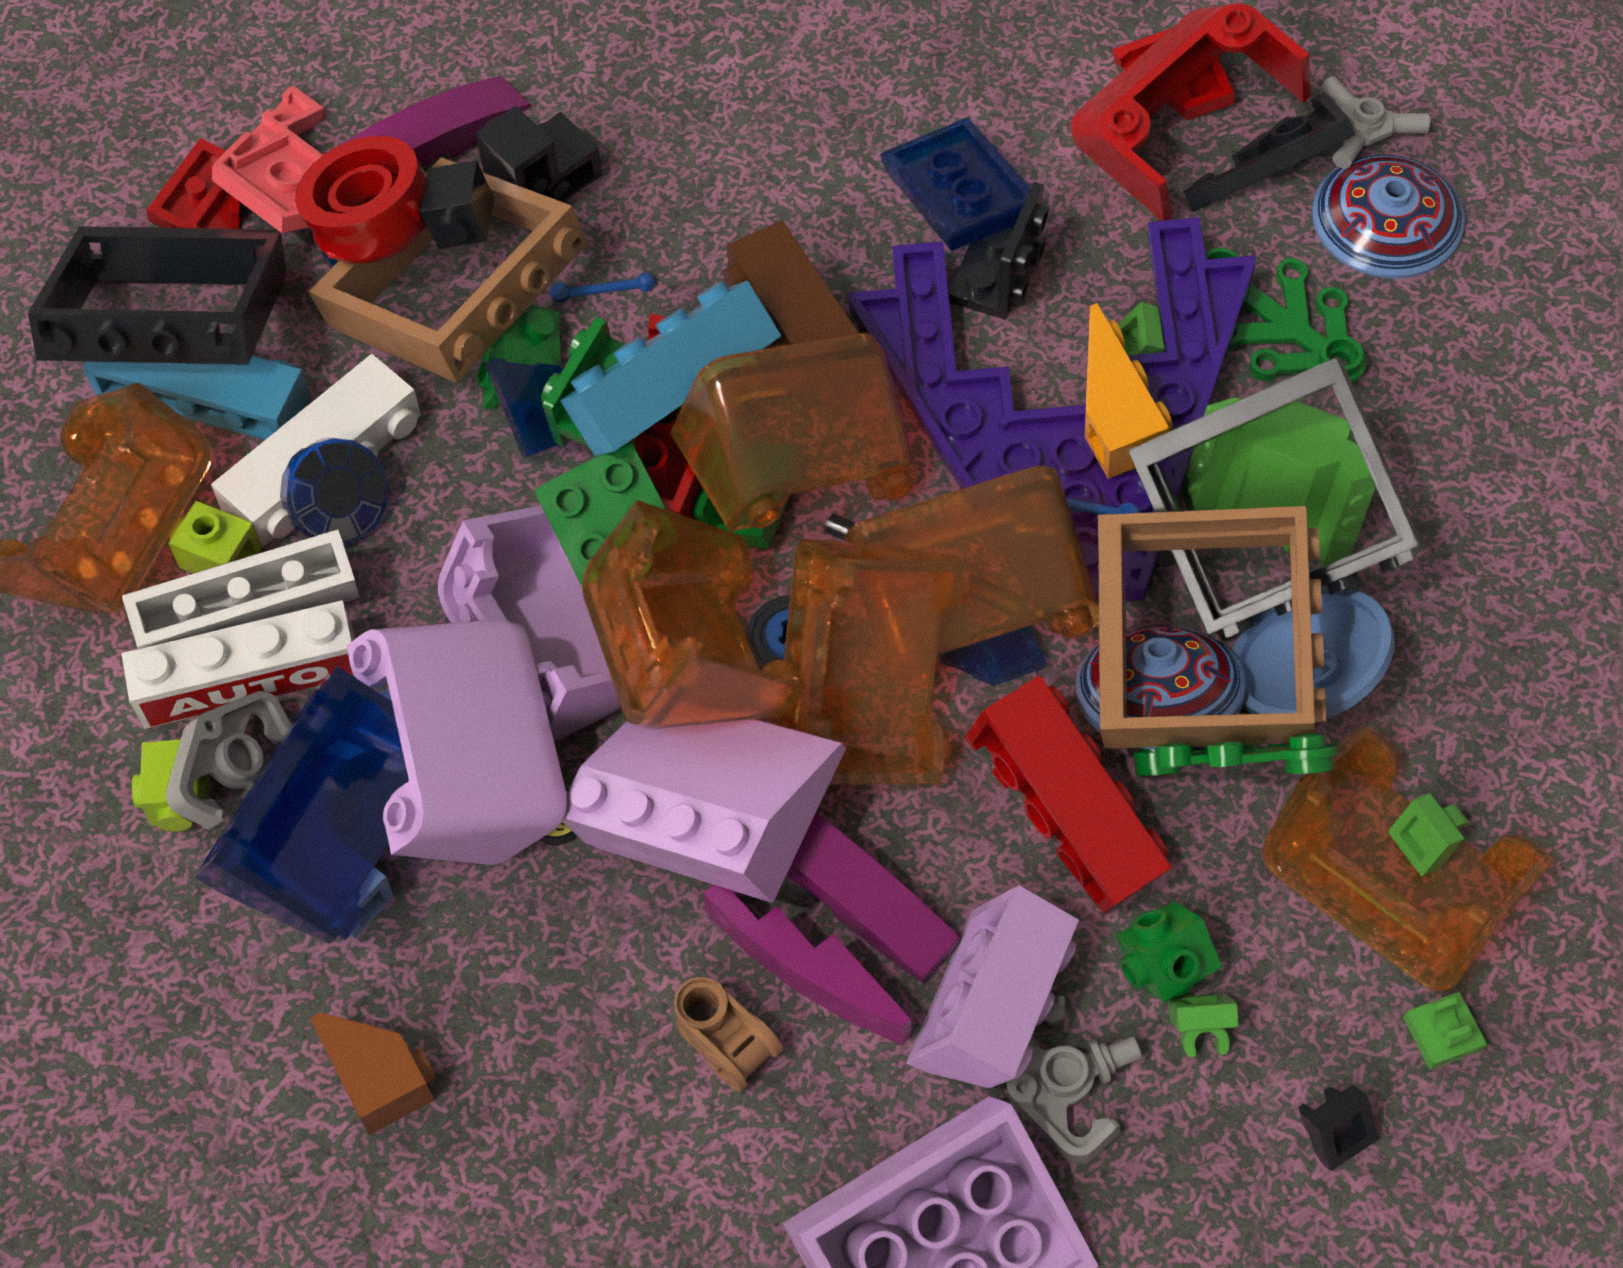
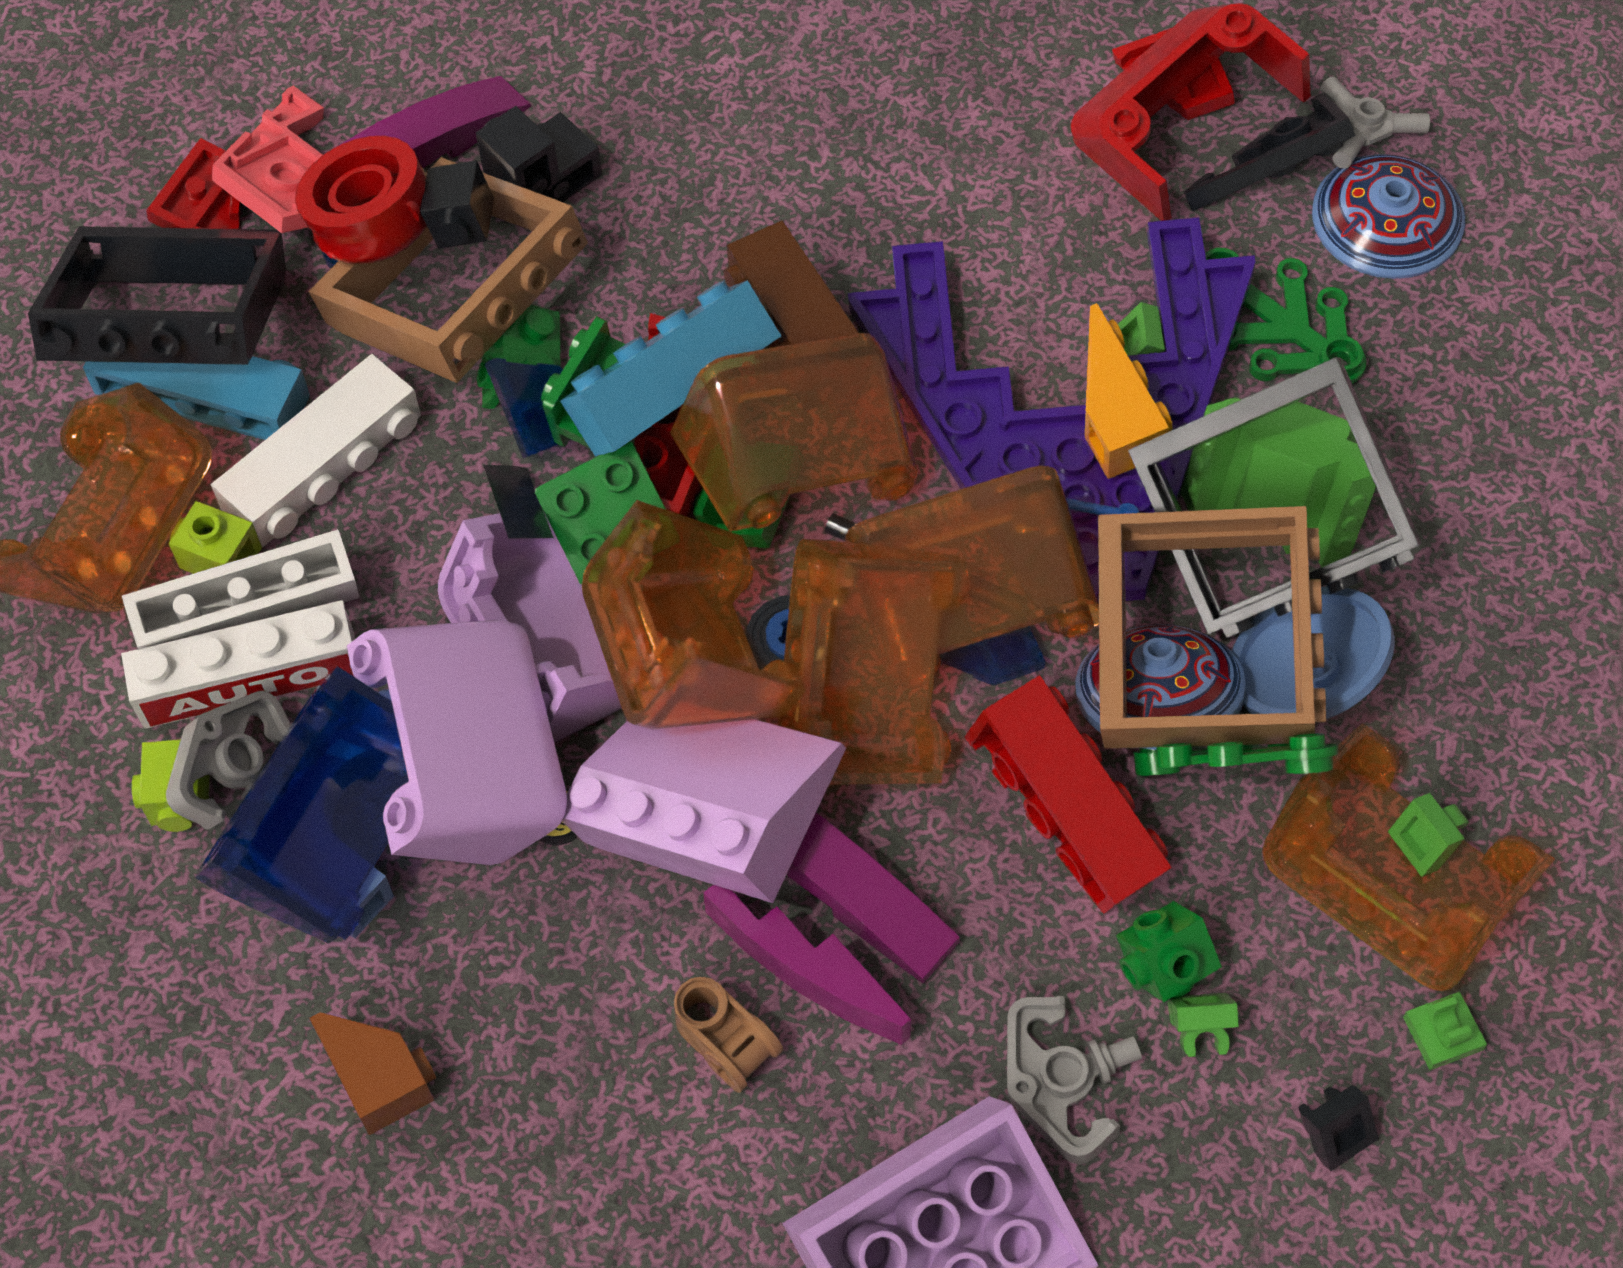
tile [280,437,389,545] -> none
blue hinge [550,272,656,302] -> none
clear blue tile [880,117,1030,251] -> none
lavender slope [906,885,1079,1088] -> none
black bracket [948,182,1049,320] -> none
none -> black sticker [483,465,554,539]

